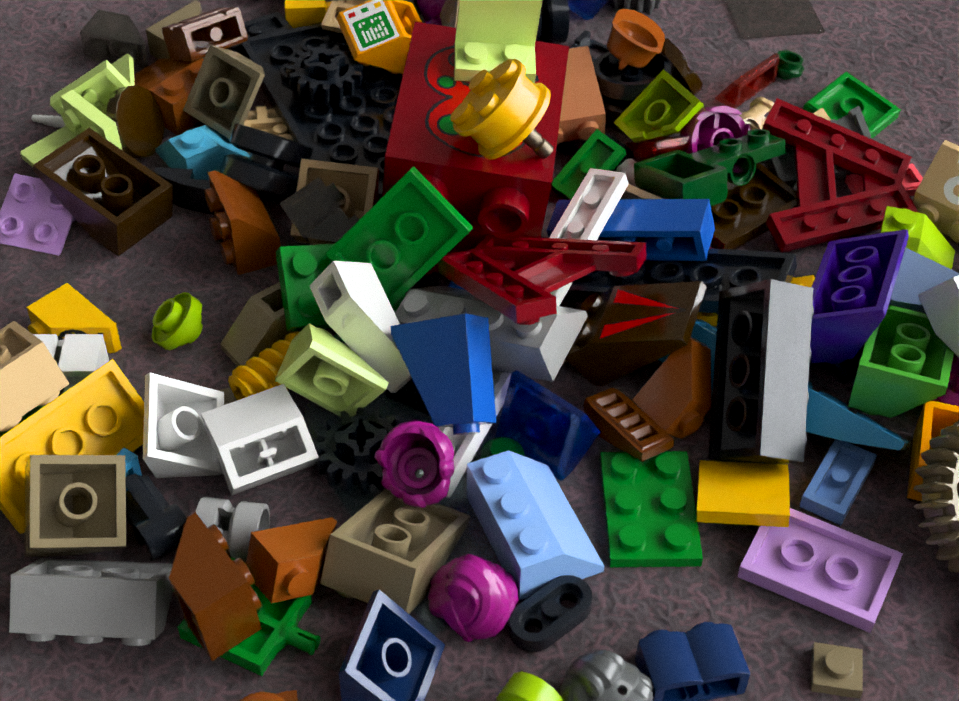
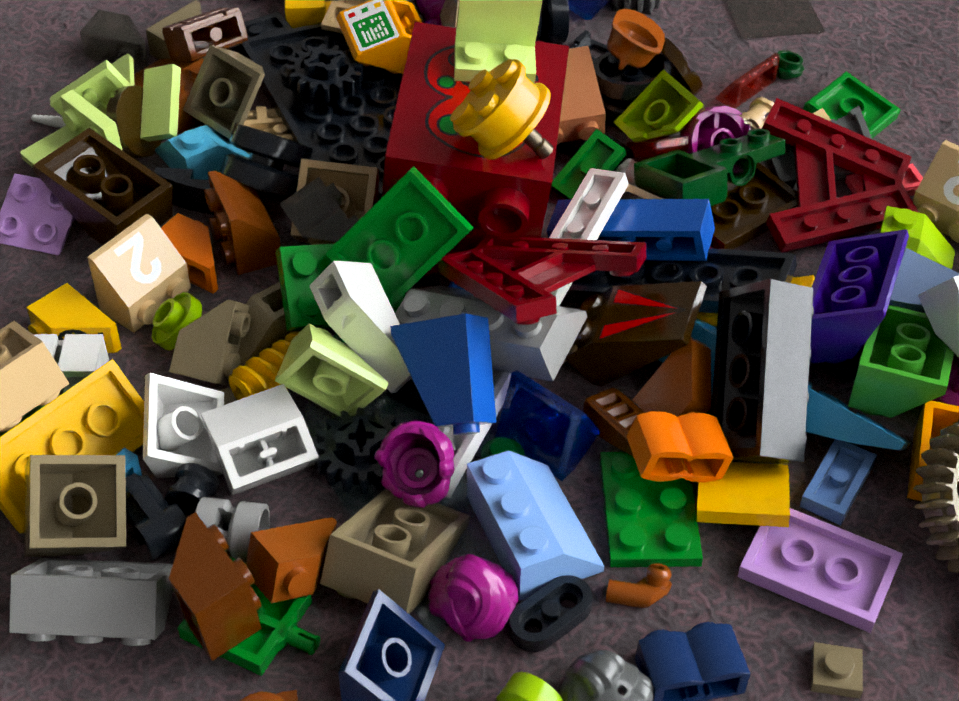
none -> tan slope [87,214,191,332]
none -> yellowish green tile [140,64,181,142]
none -> orange slope [161,213,218,294]
none -> black wheel [165,463,220,515]
none -> dark tan slope [169,299,251,385]
none -> dark orange arm [606,563,672,608]
none -> orange brick [626,411,734,482]

